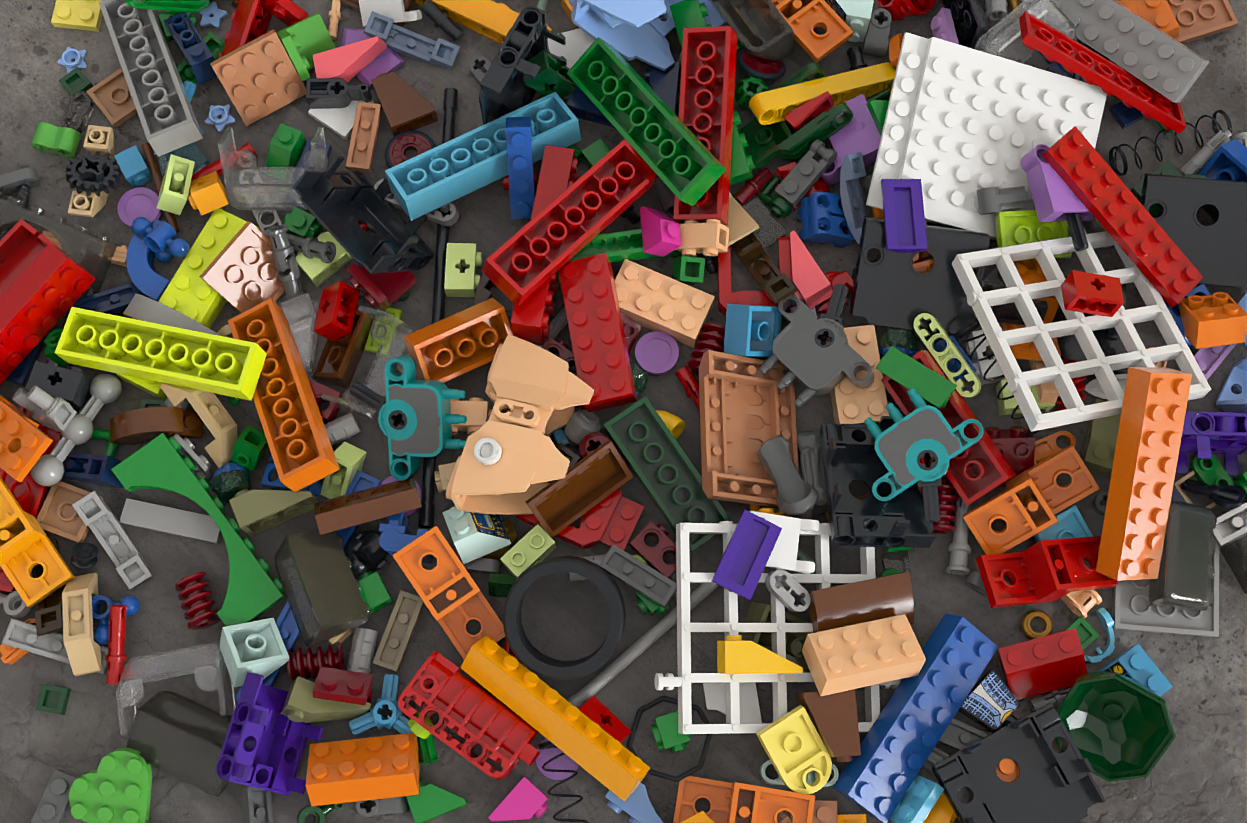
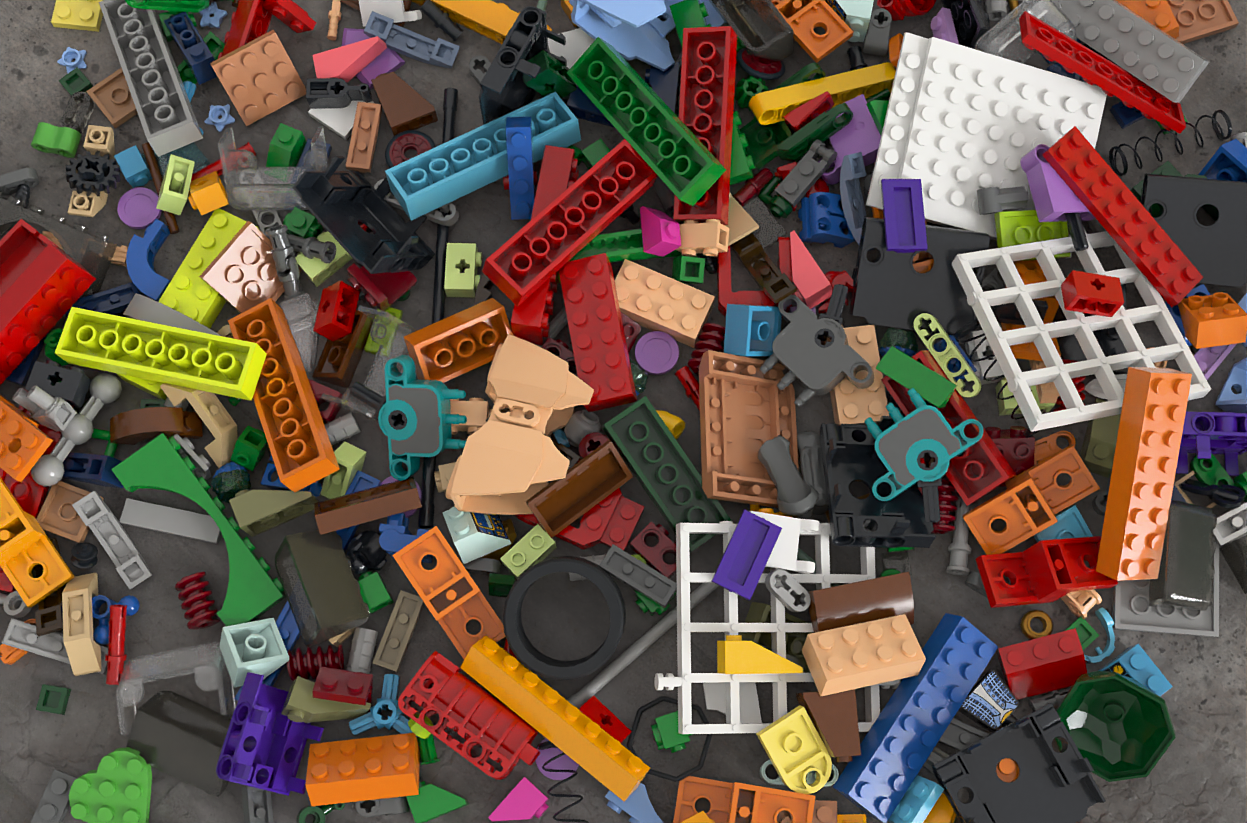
blue piece [131,217,190,263] -> none
bright green bracket [276,13,336,82] -> none
white tile [474,437,502,465] -> none
light grey piece [1180,130,1232,175] -> none

